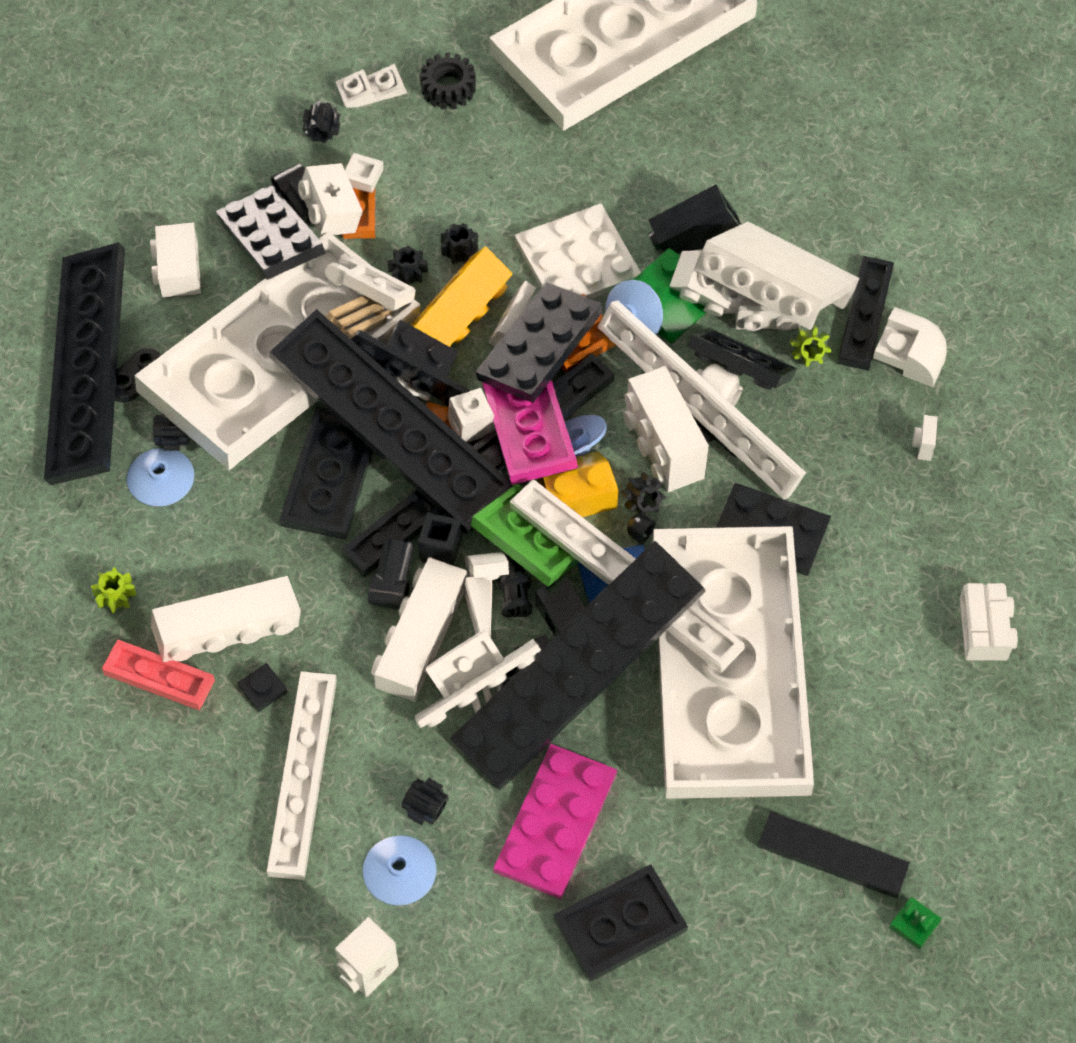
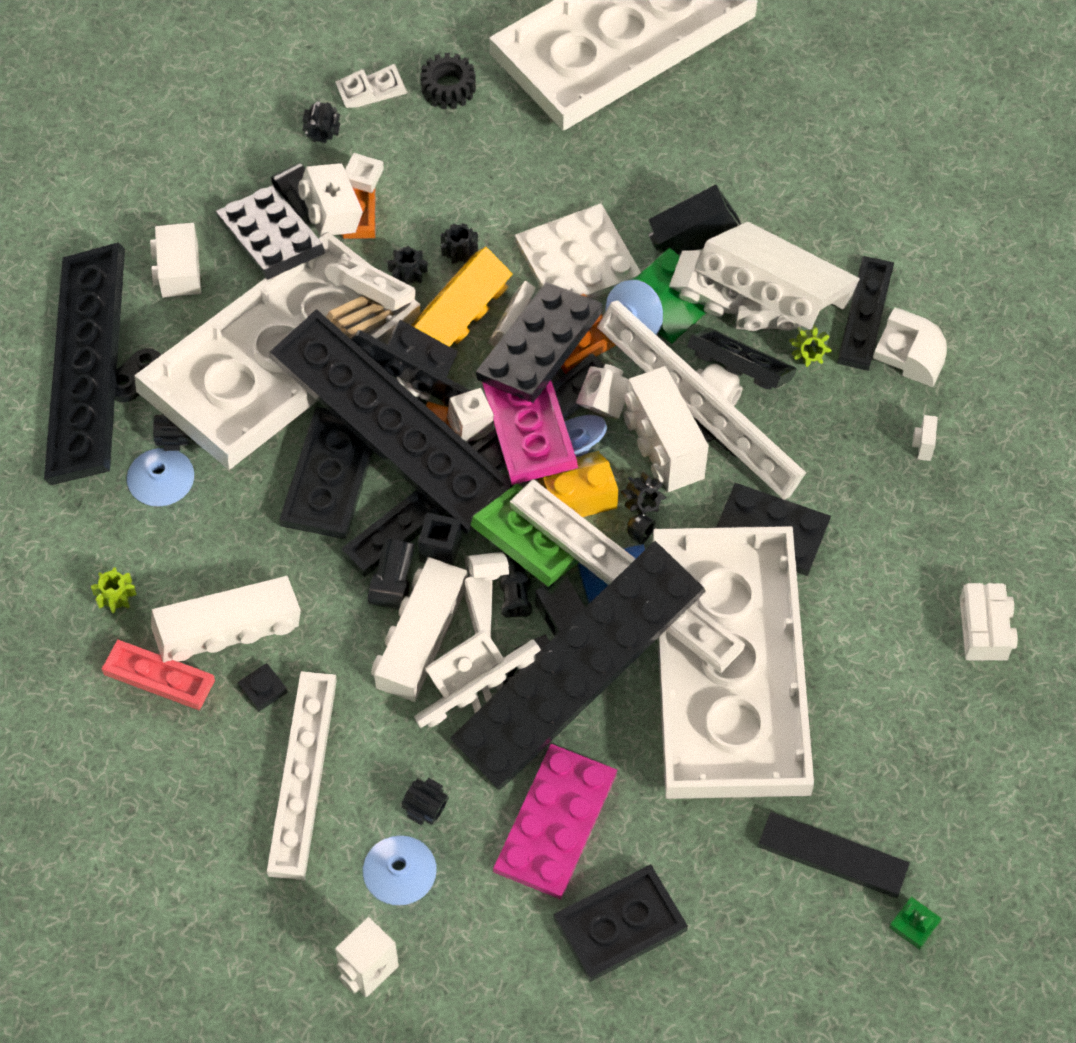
none -> white brick [576,364,629,419]

